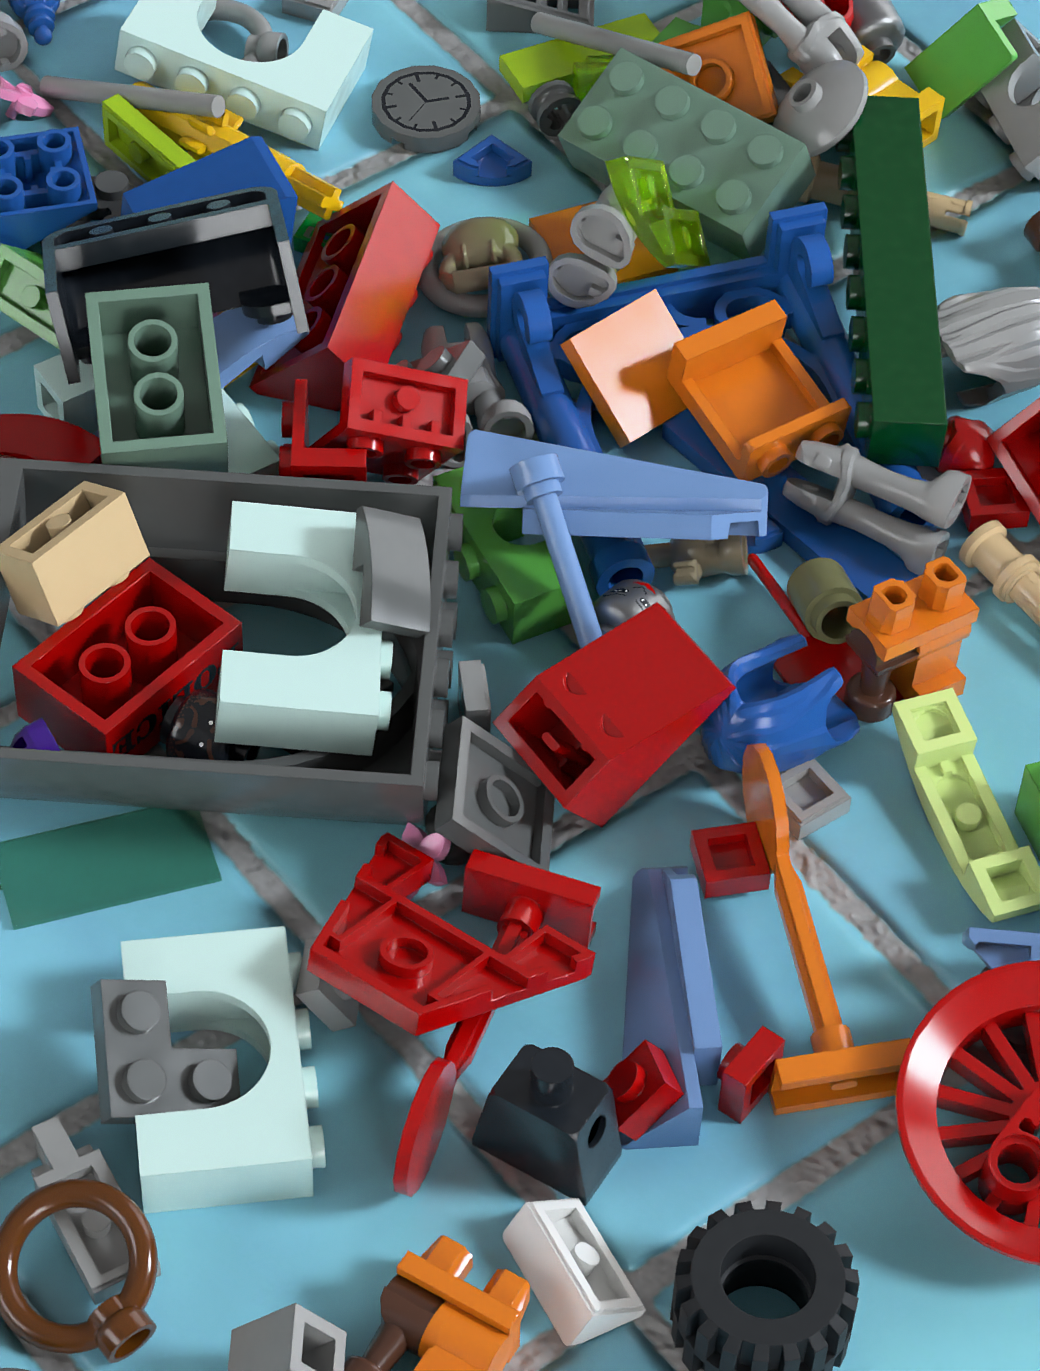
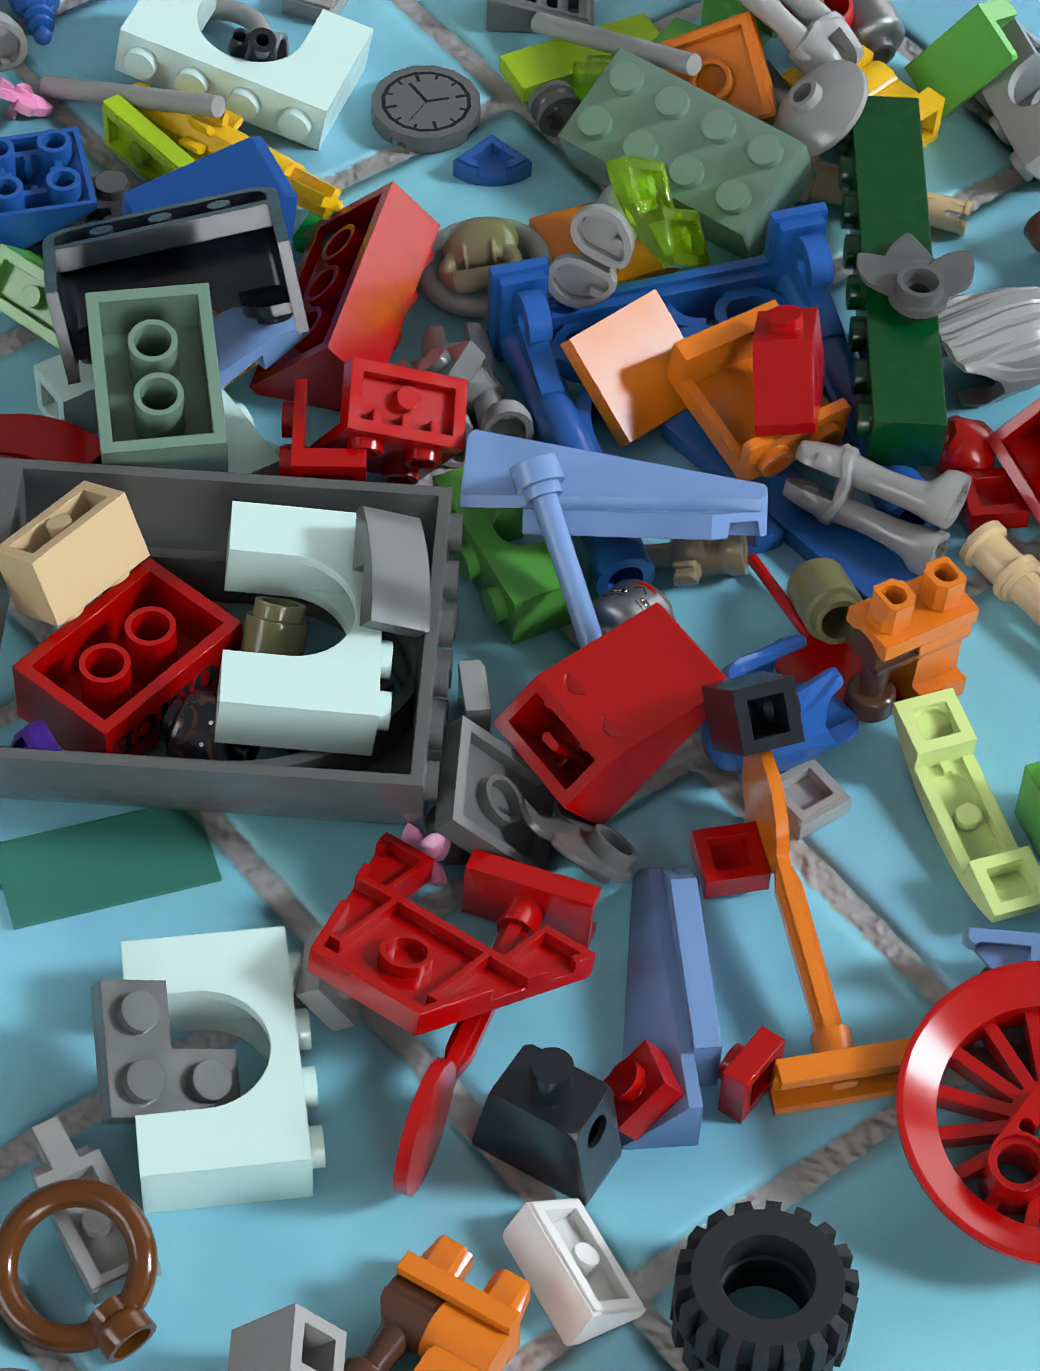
none -> black arm [227,27,277,62]
none -> olive brick [239,596,309,656]
none -> dark grey plate [520,798,638,884]
none -> black brick [701,671,805,757]
none -> red slope [752,305,826,437]
none -> dark grey plate [856,233,975,319]

